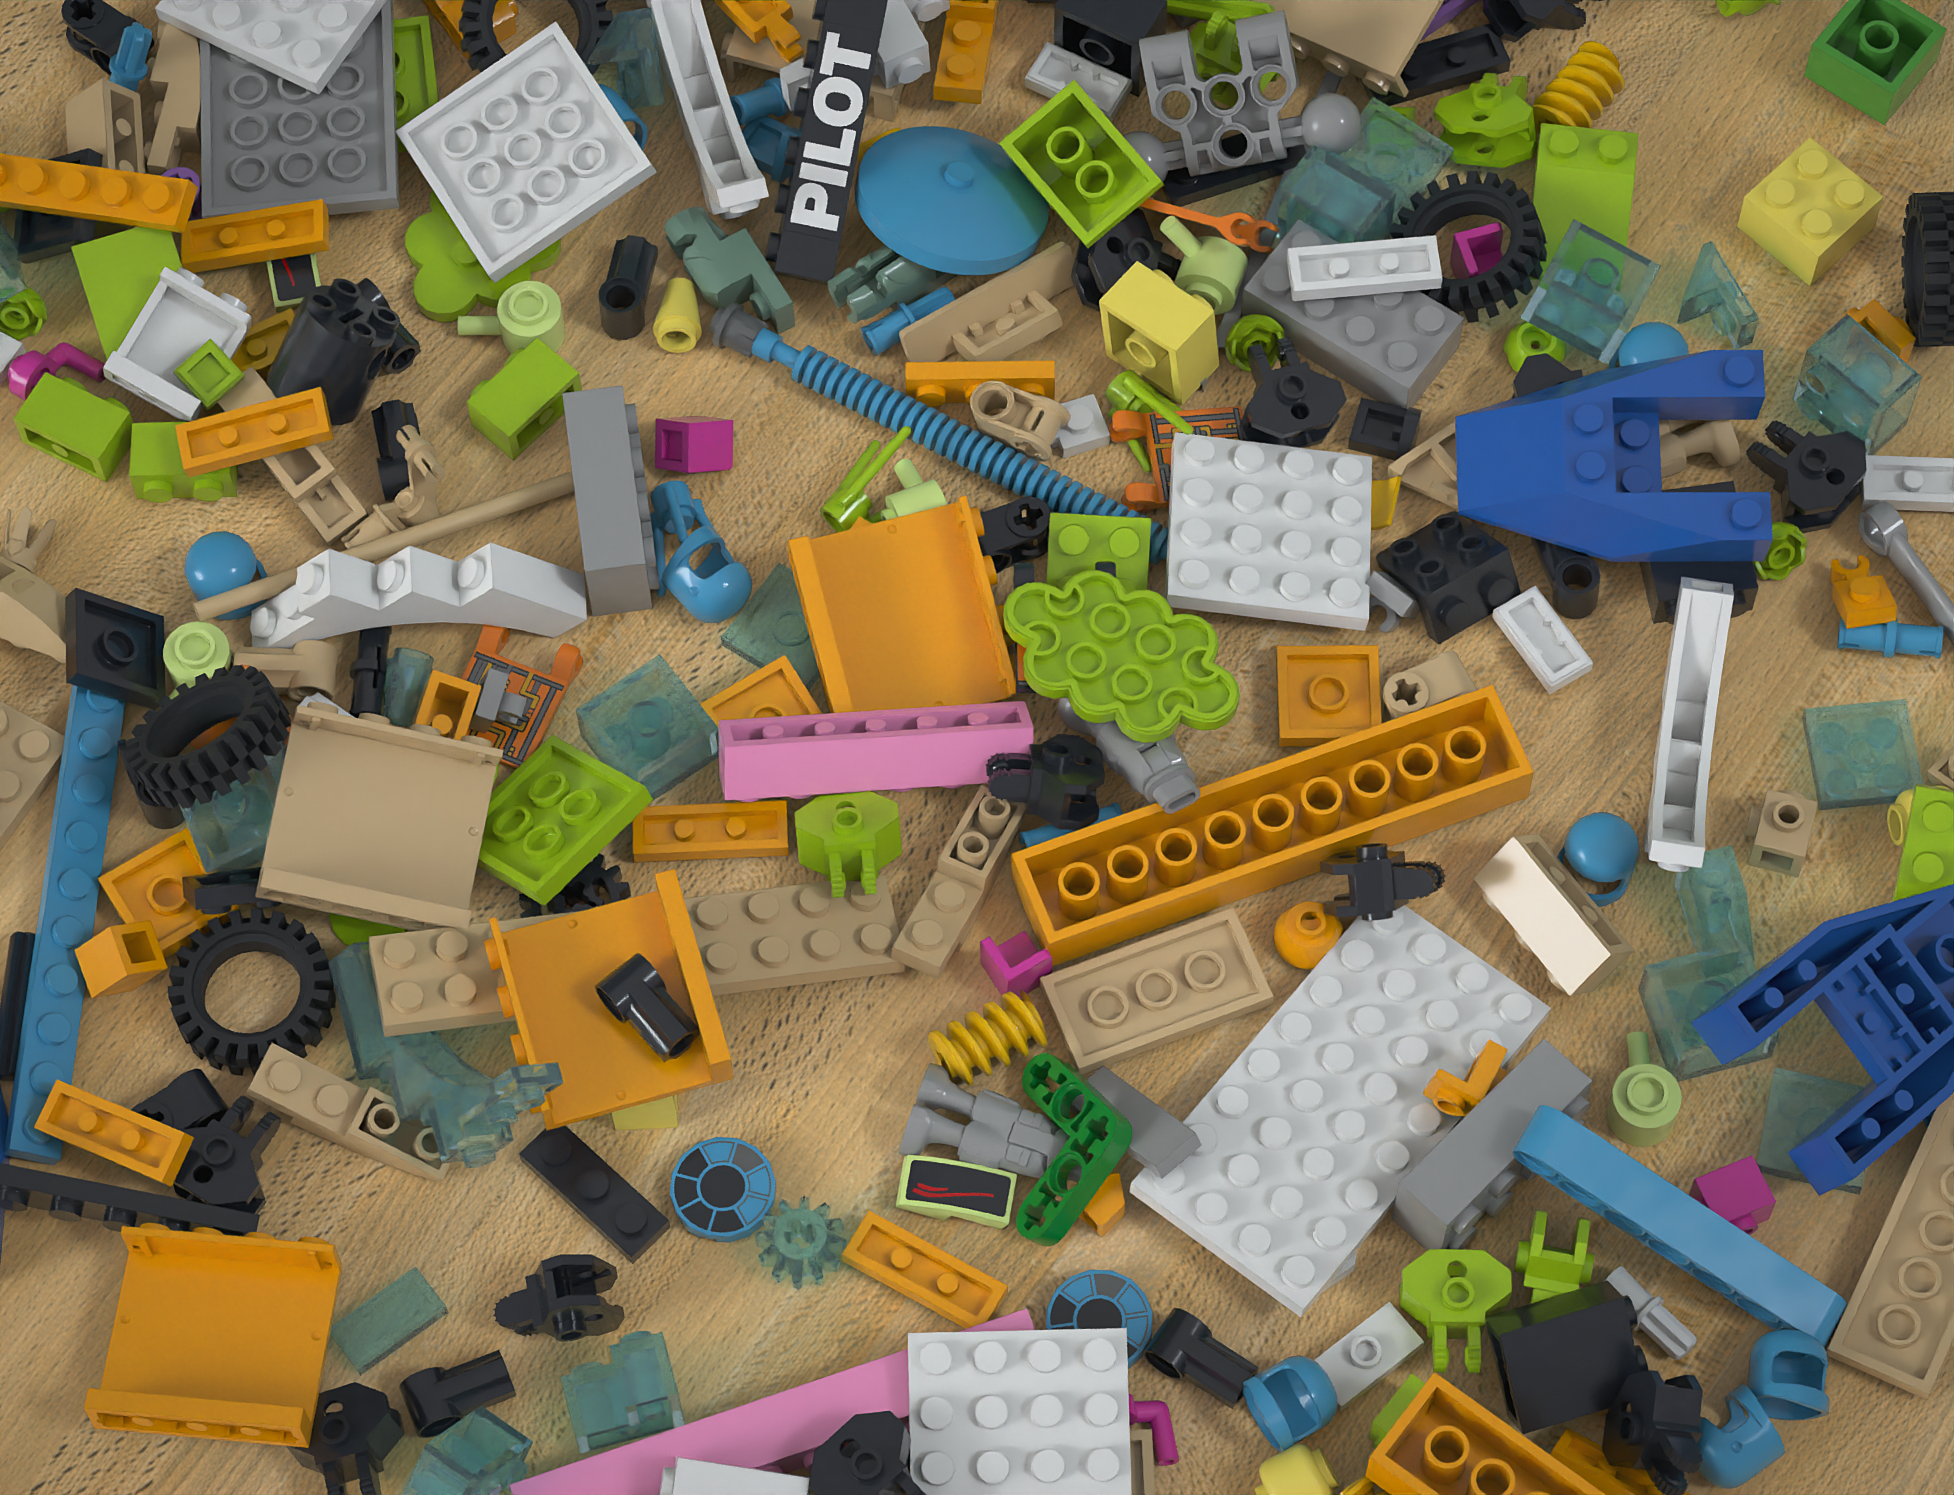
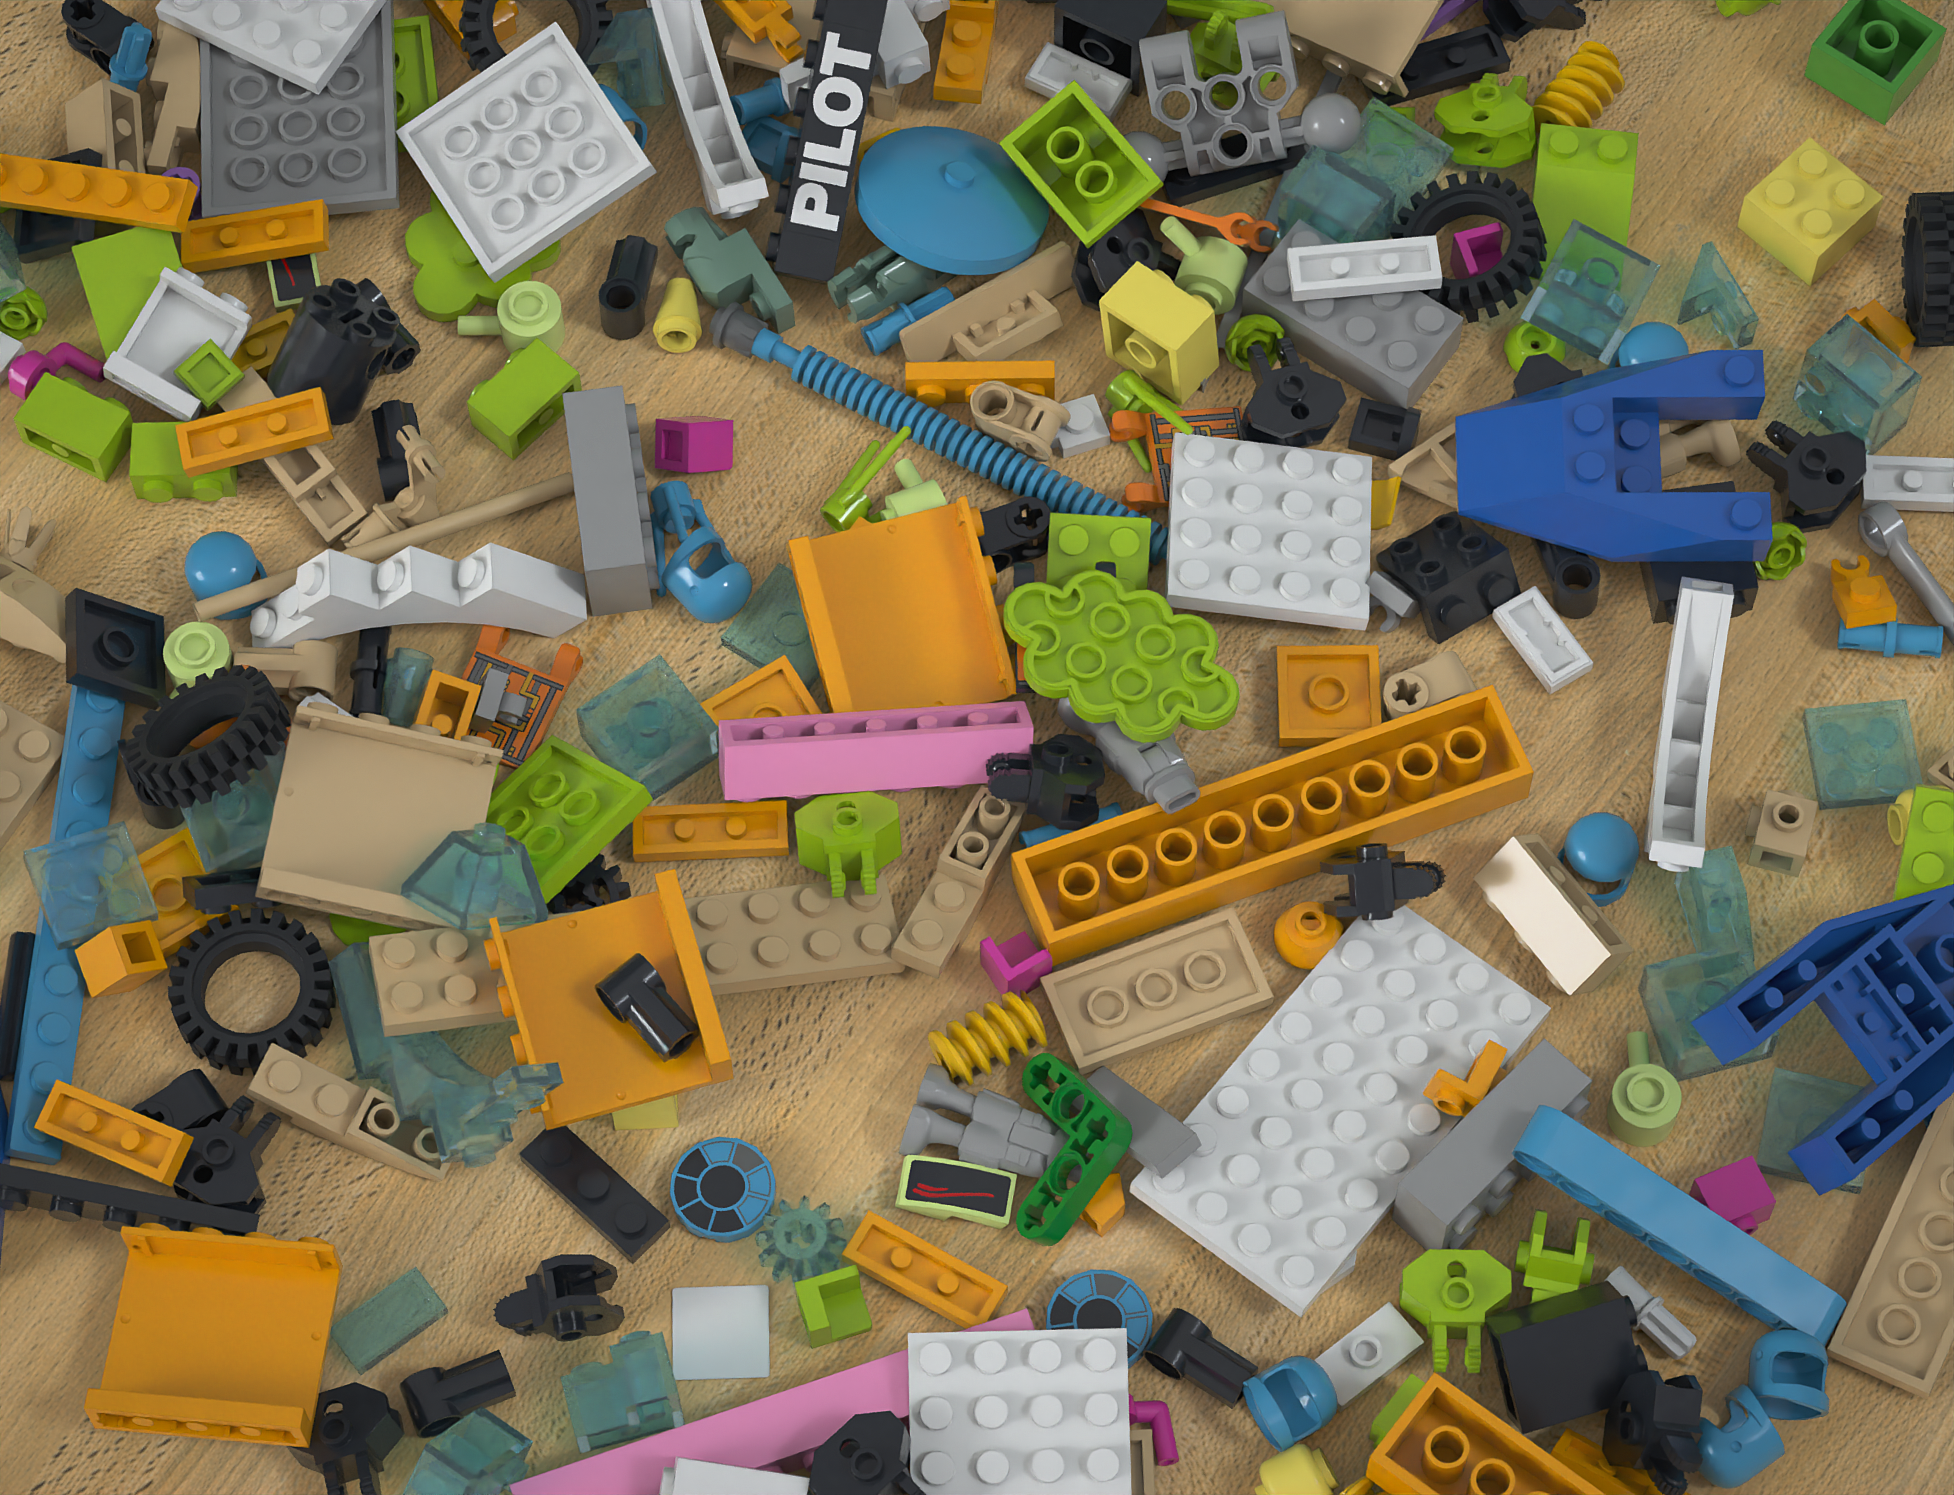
none -> clear light blue plate [23,821,158,951]
none -> clear light blue slope [400,823,548,930]
none -> white sticker [672,1285,770,1380]
none -> lime panel [794,1265,872,1349]

